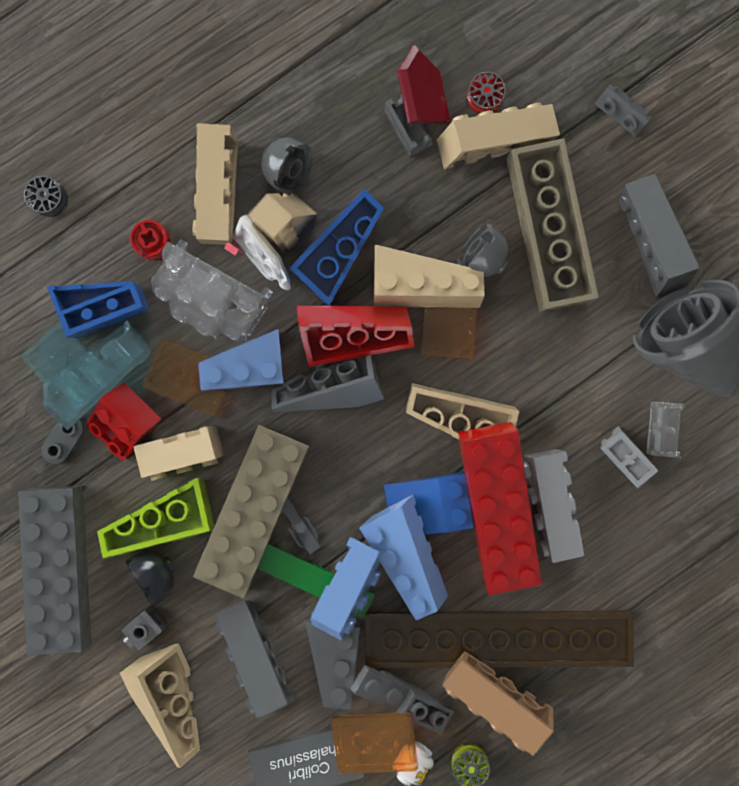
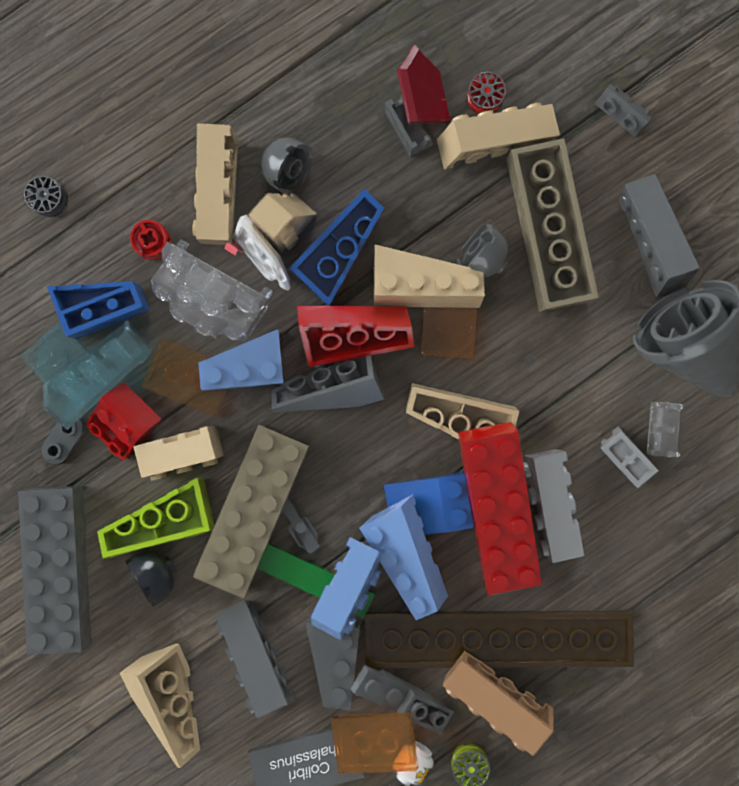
flat silver brick [121,605,168,651] -> none

